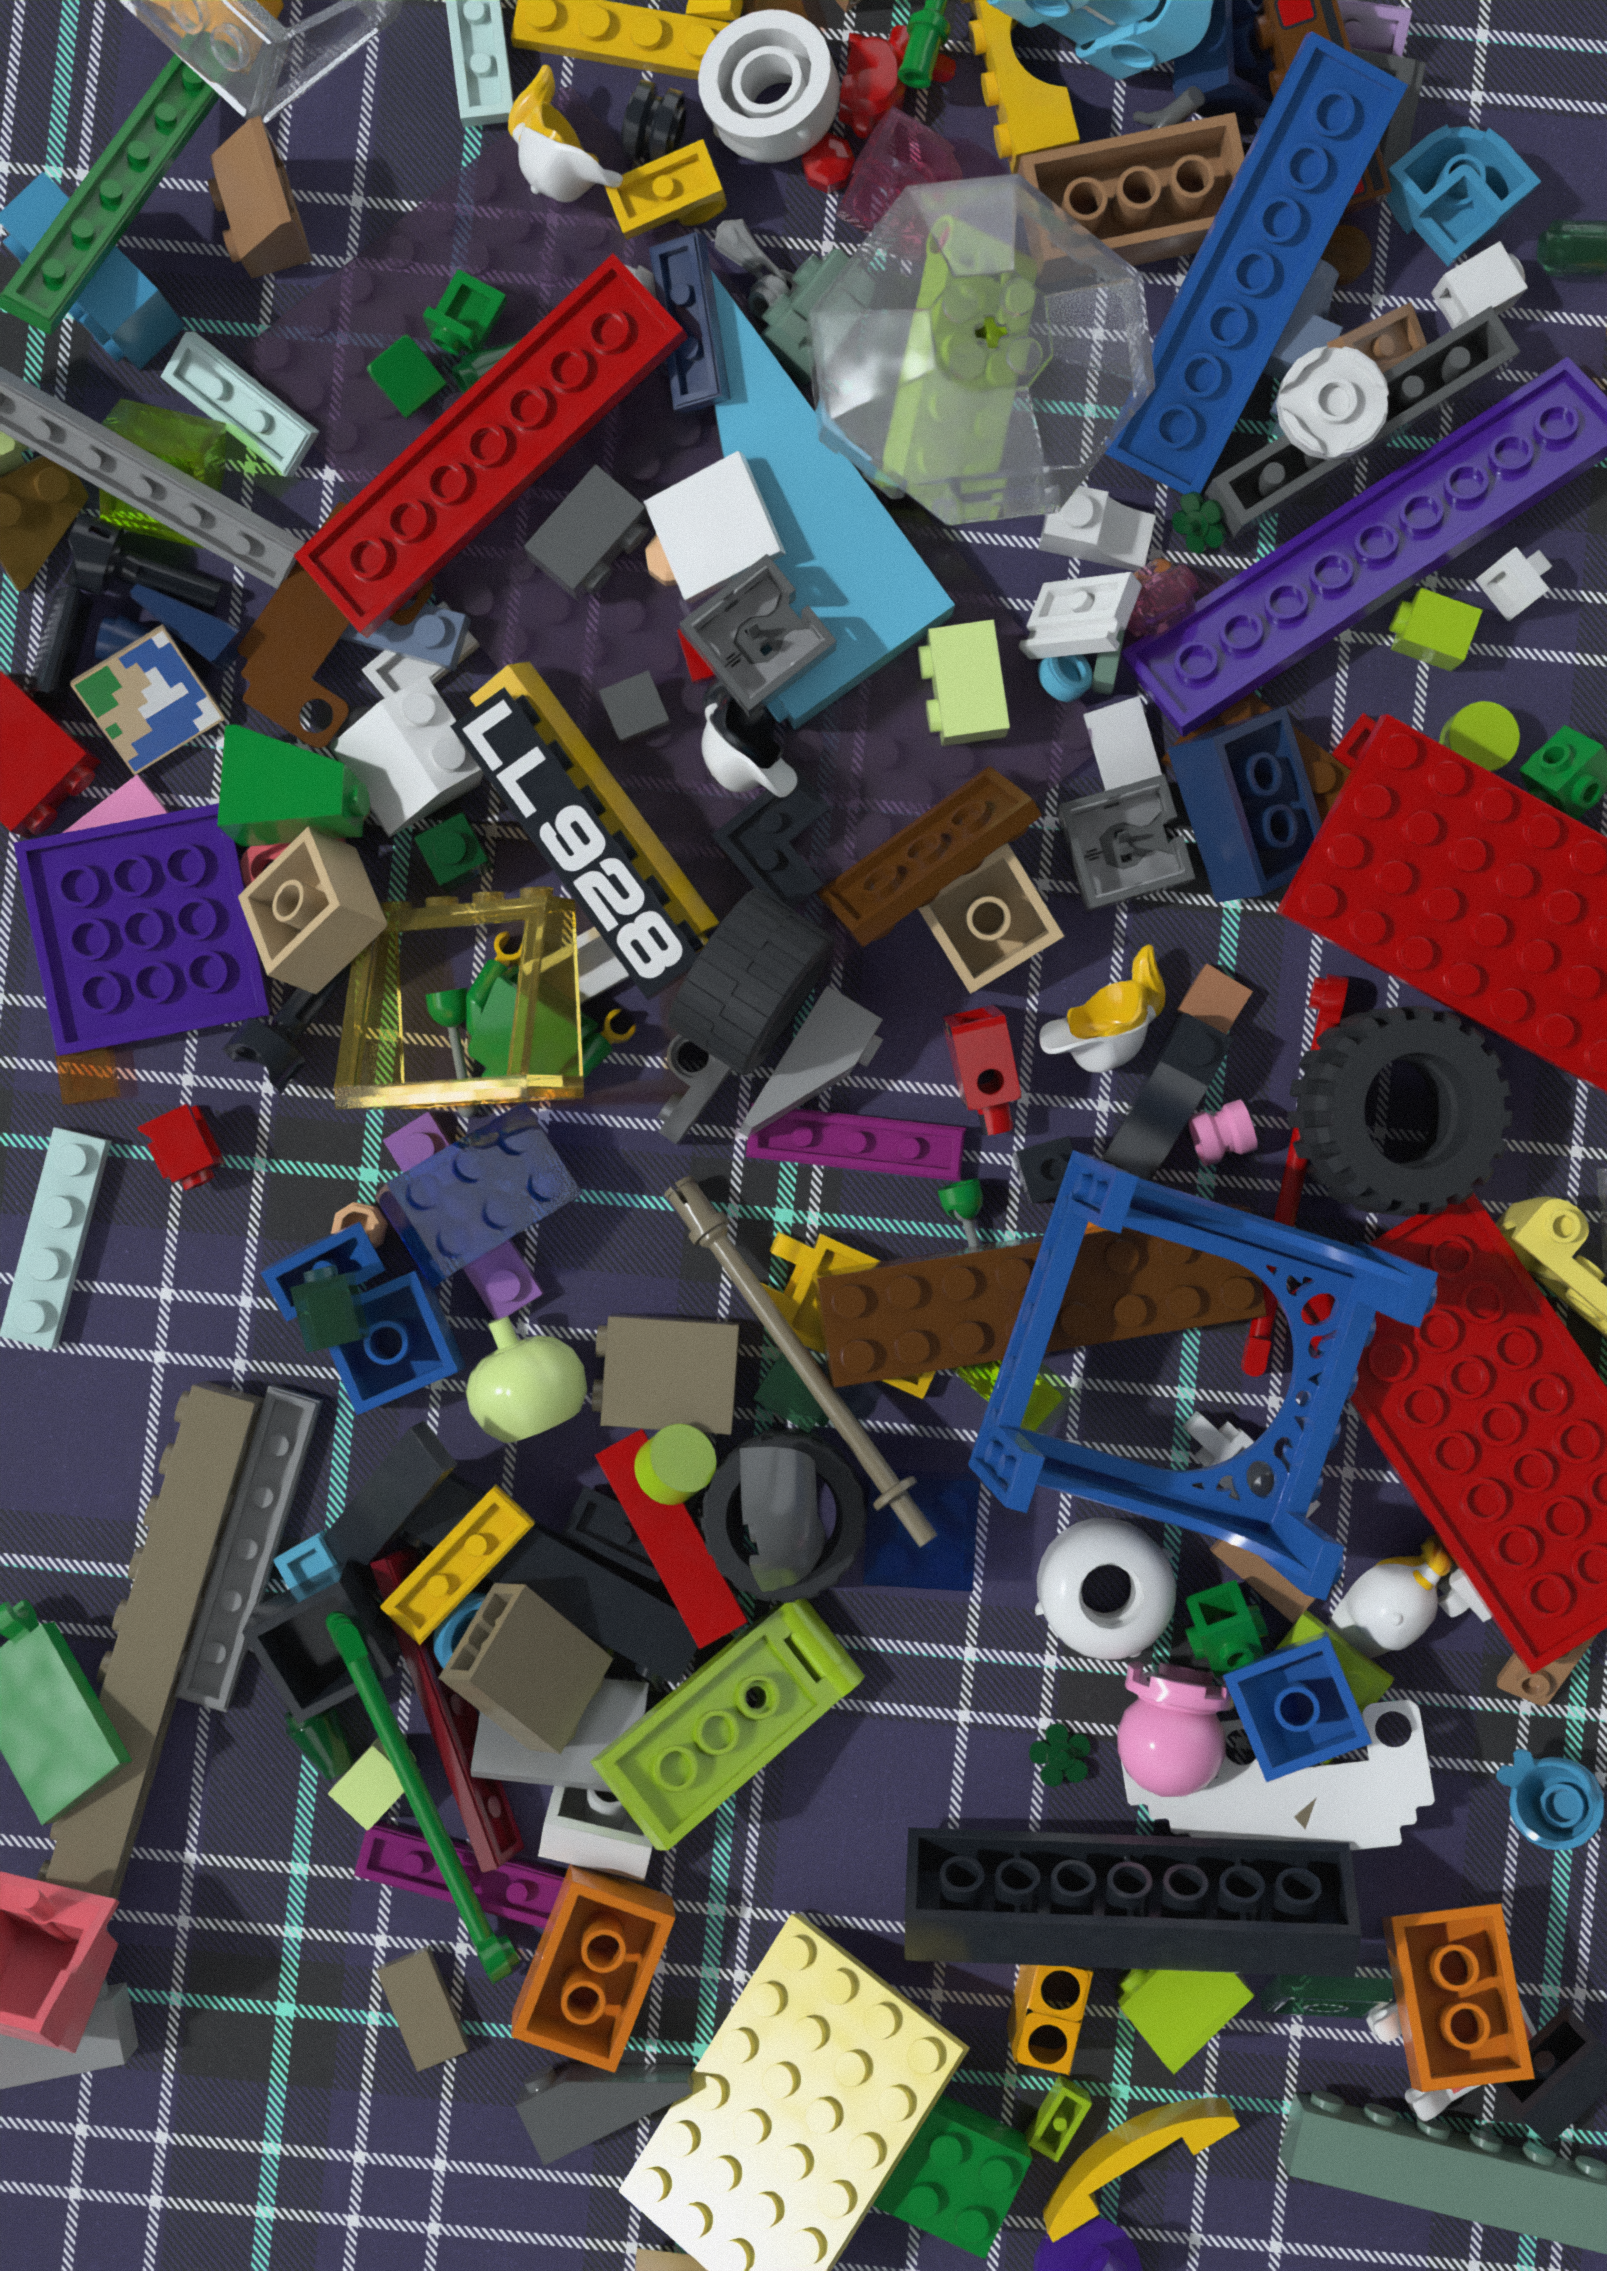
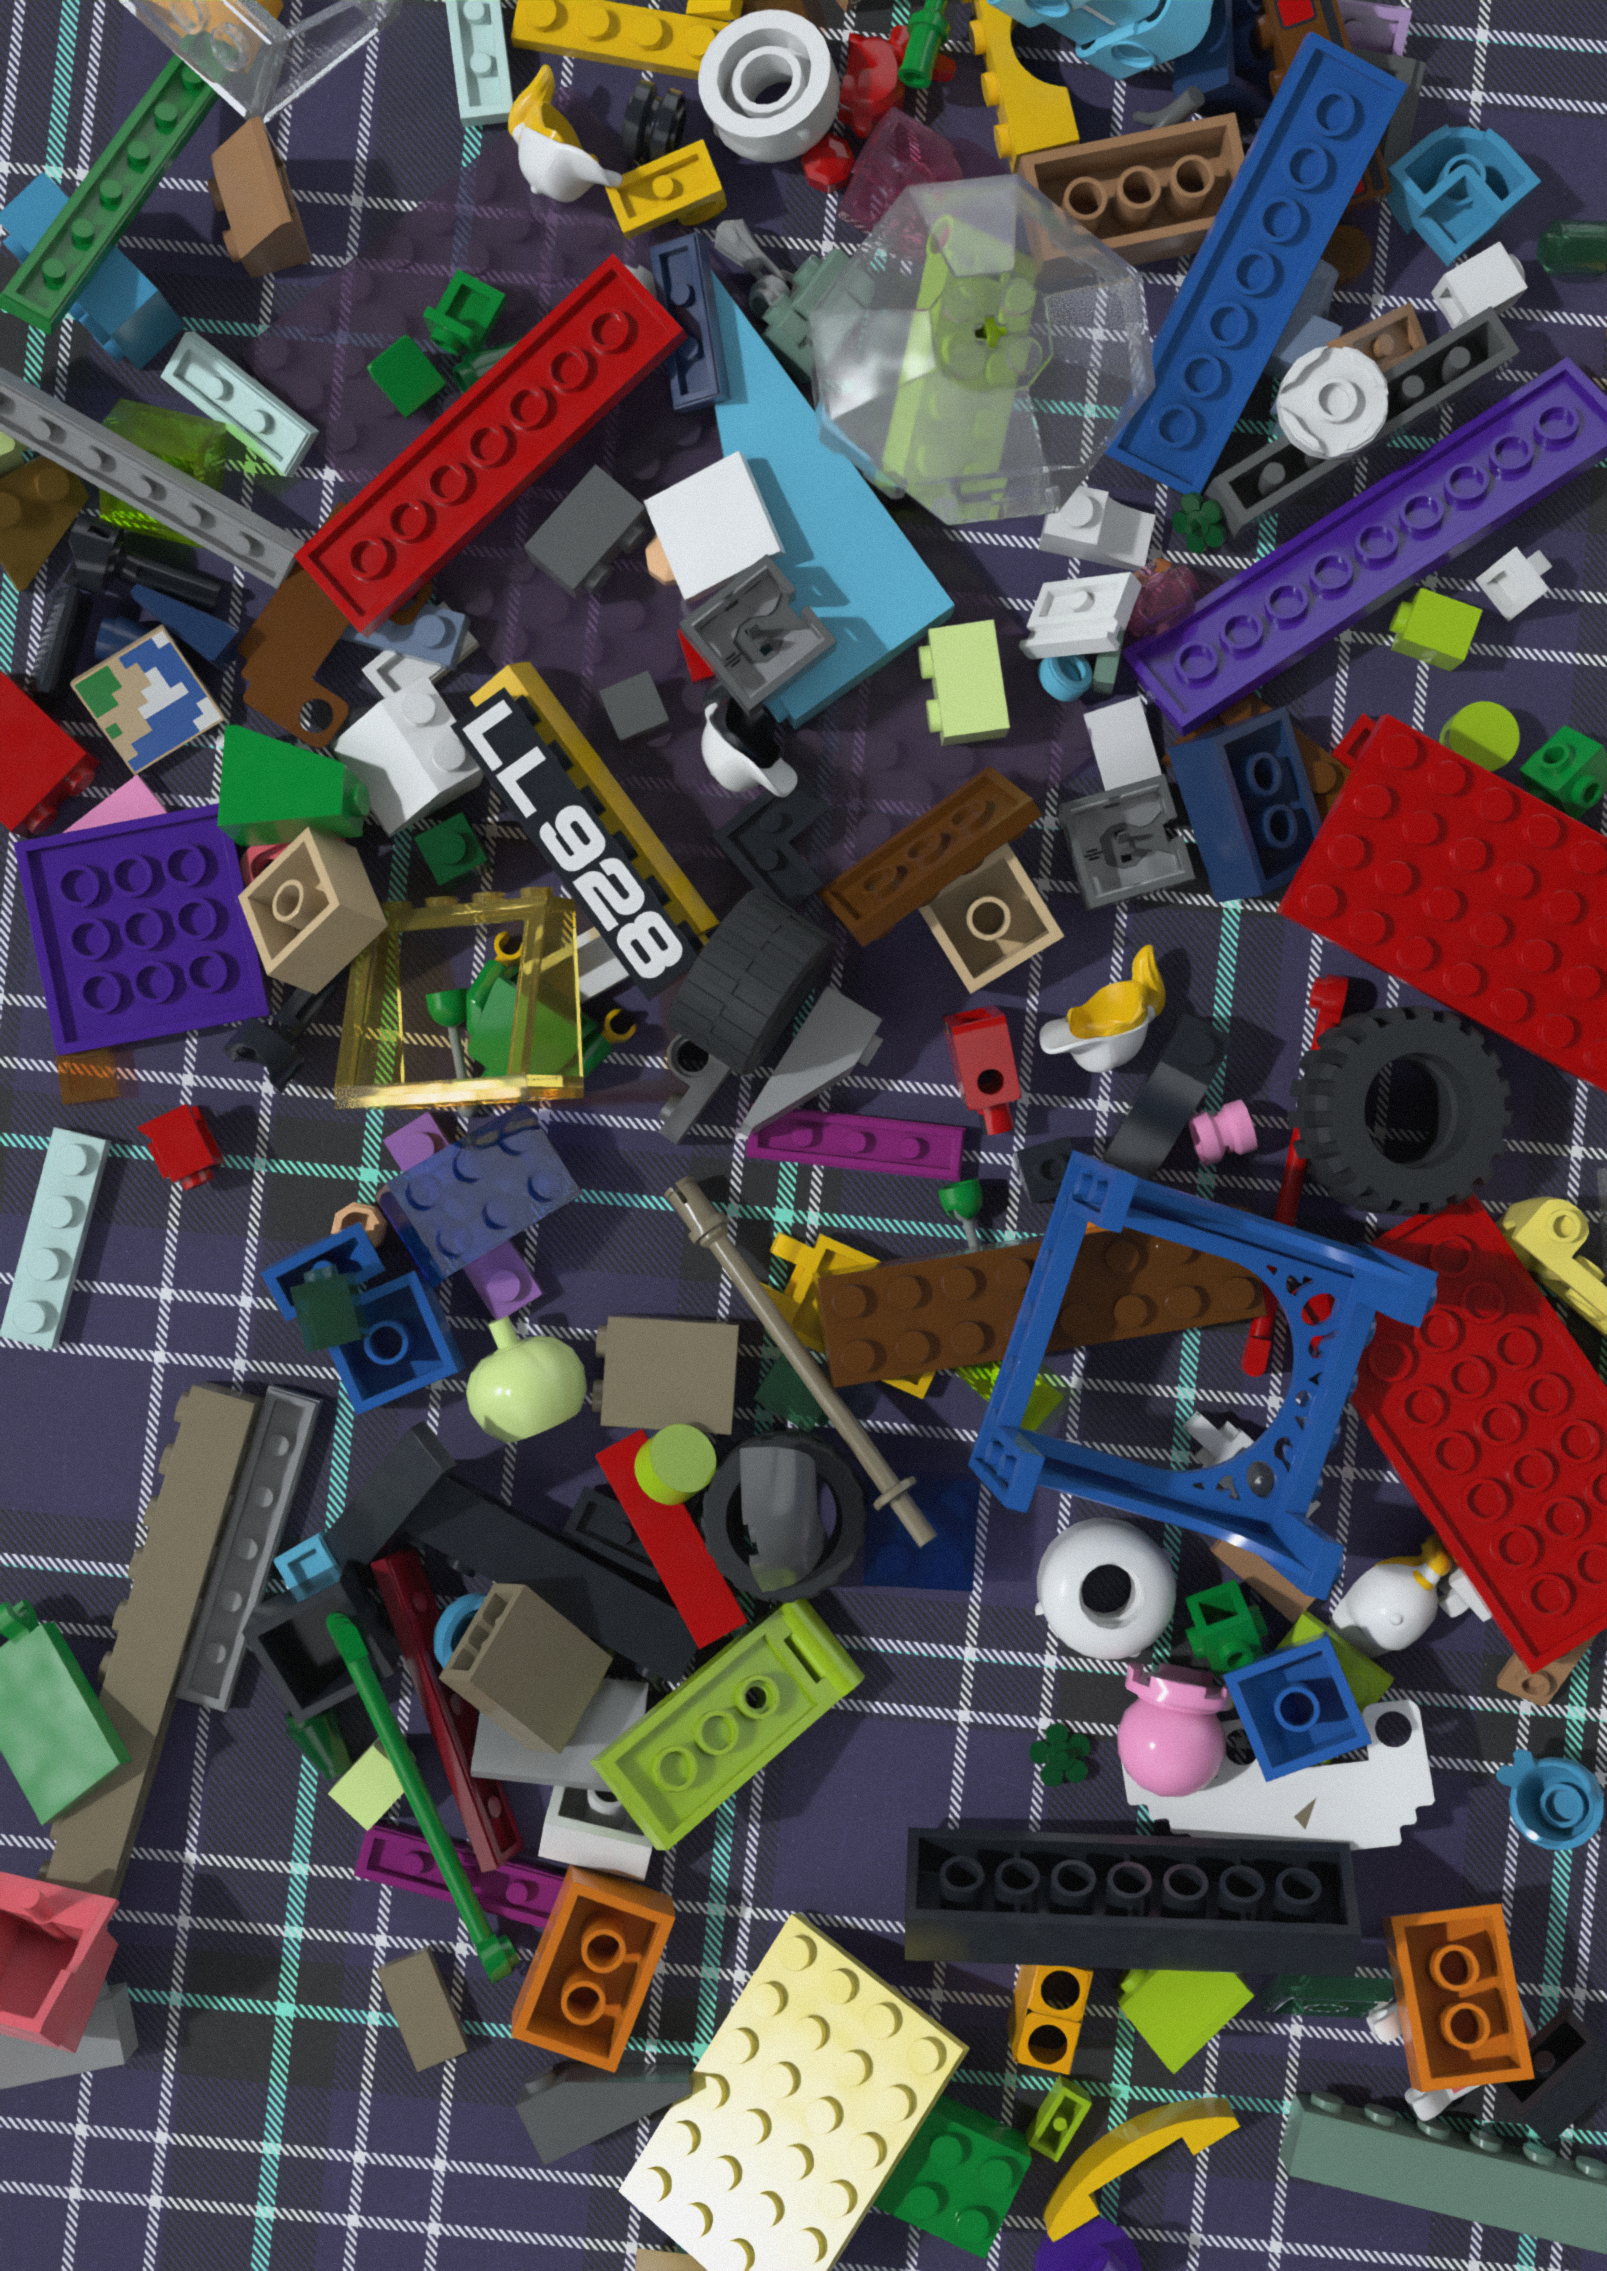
yellow tile [380,1484,536,1645] -> none
nougat tile [1176,963,1253,1034] -> none

